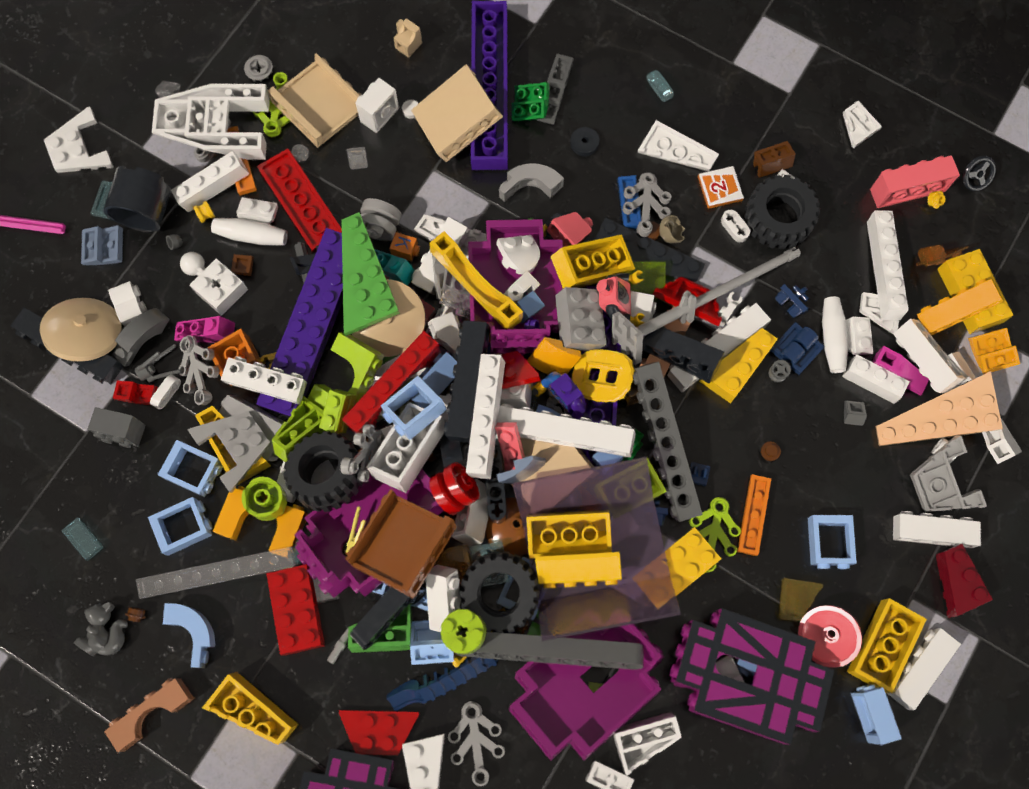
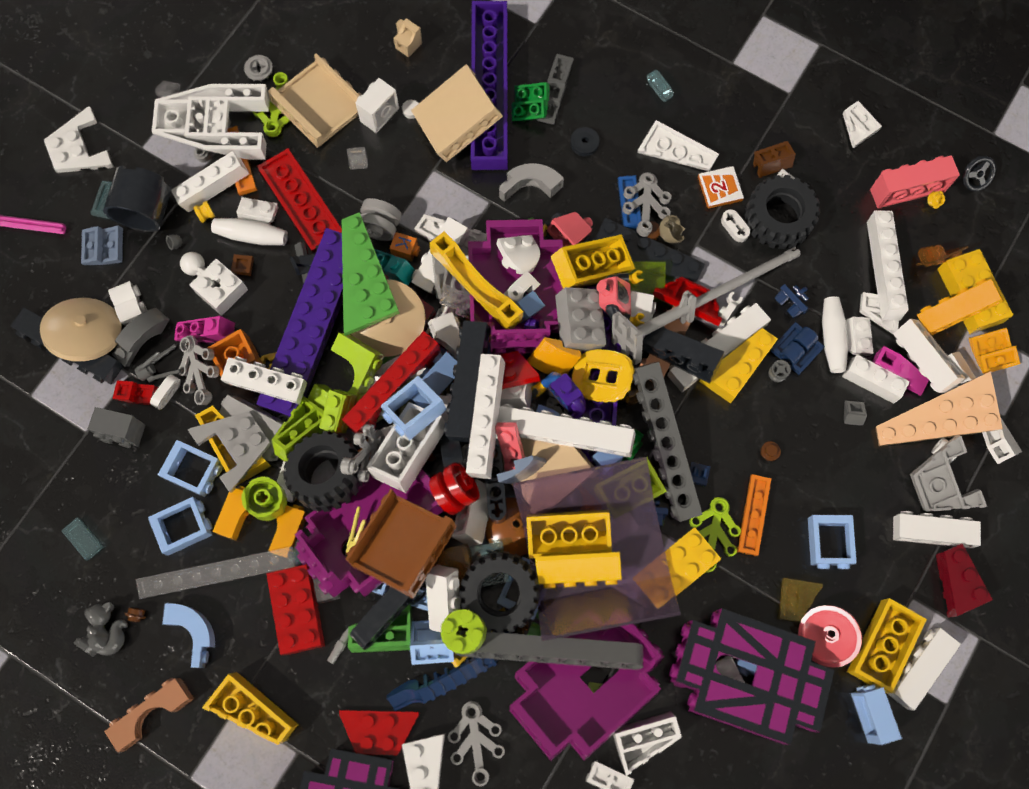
clear plate [291,144,309,162] -> none

